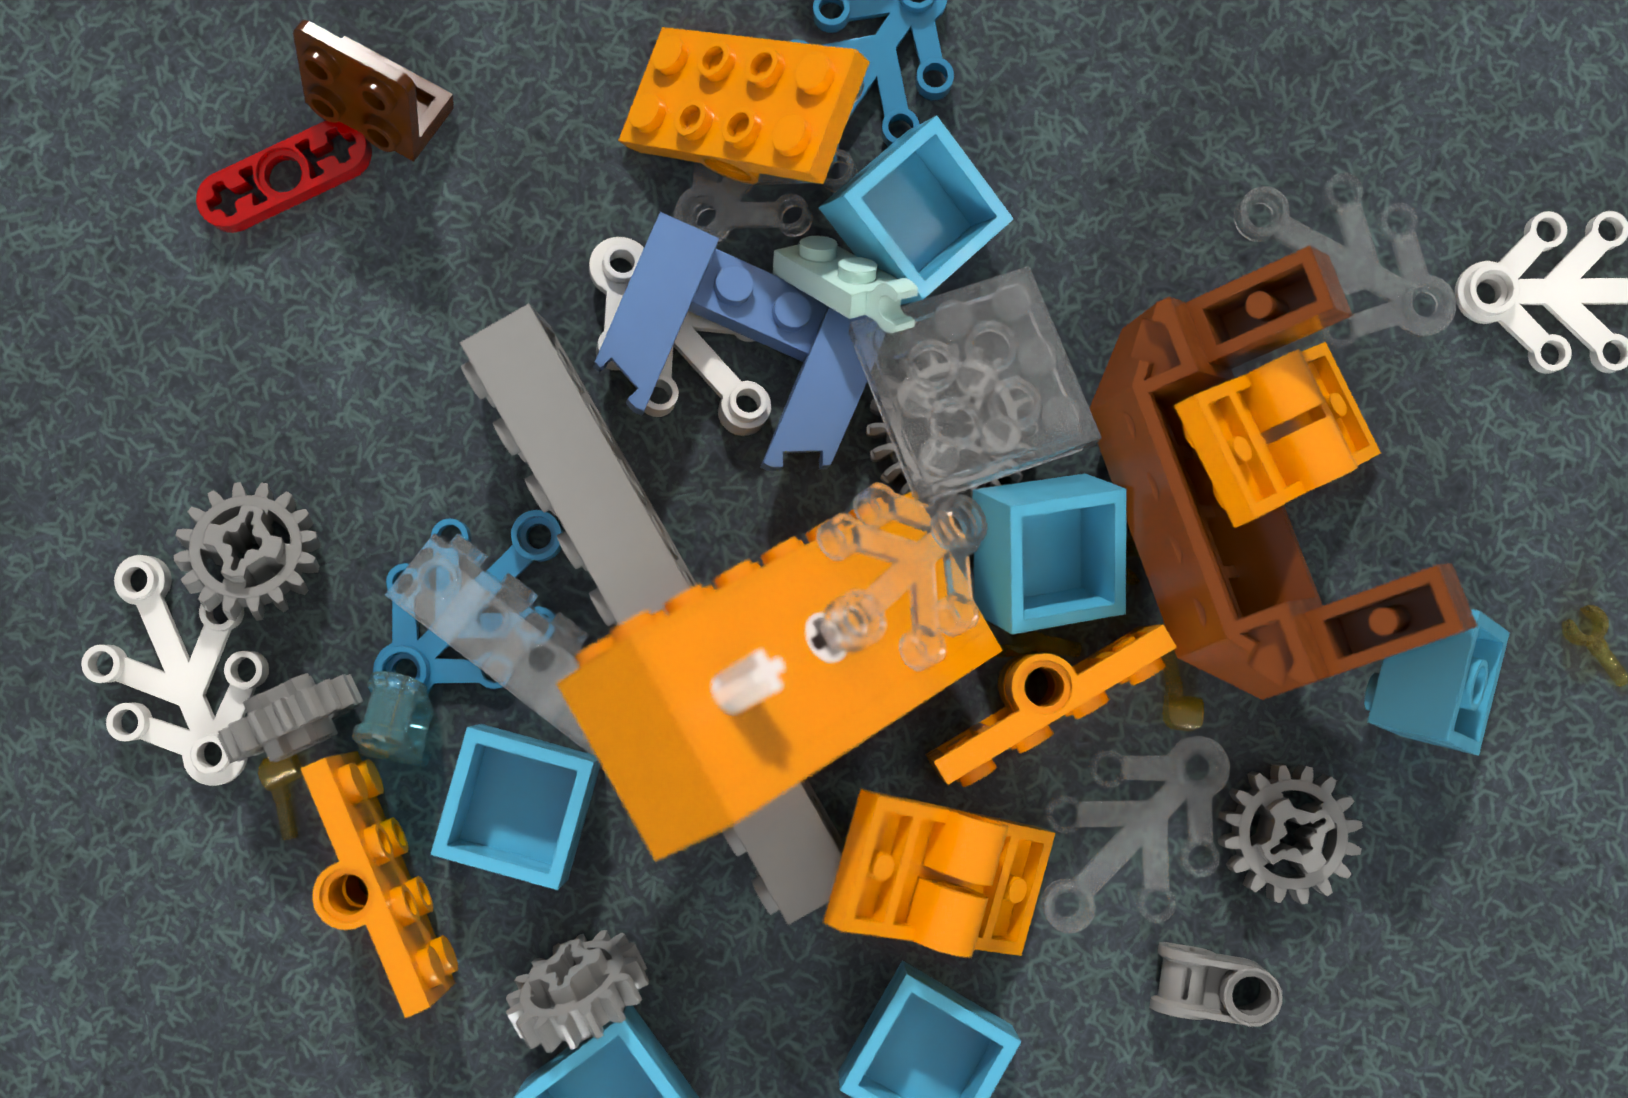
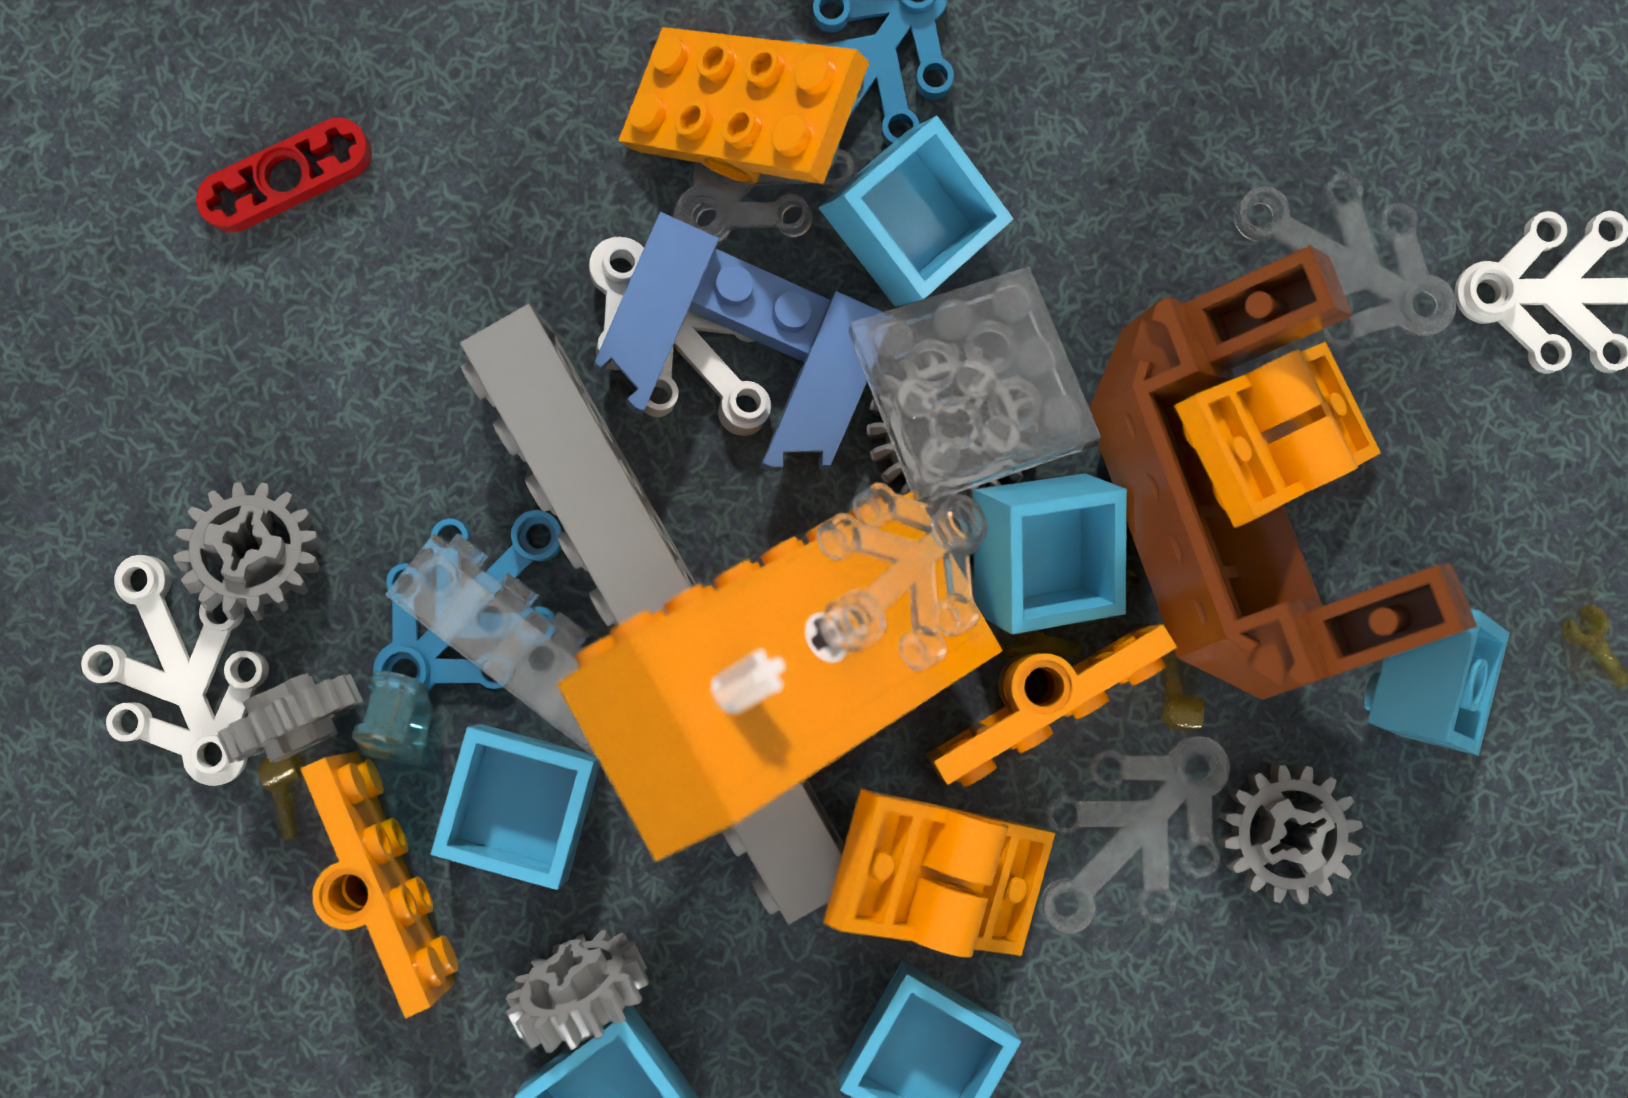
reddish brown bracket [293,20,454,161] -> none
light aqua plate [773,236,918,333] -> none
light grey piece [1149,942,1282,1027] -> none

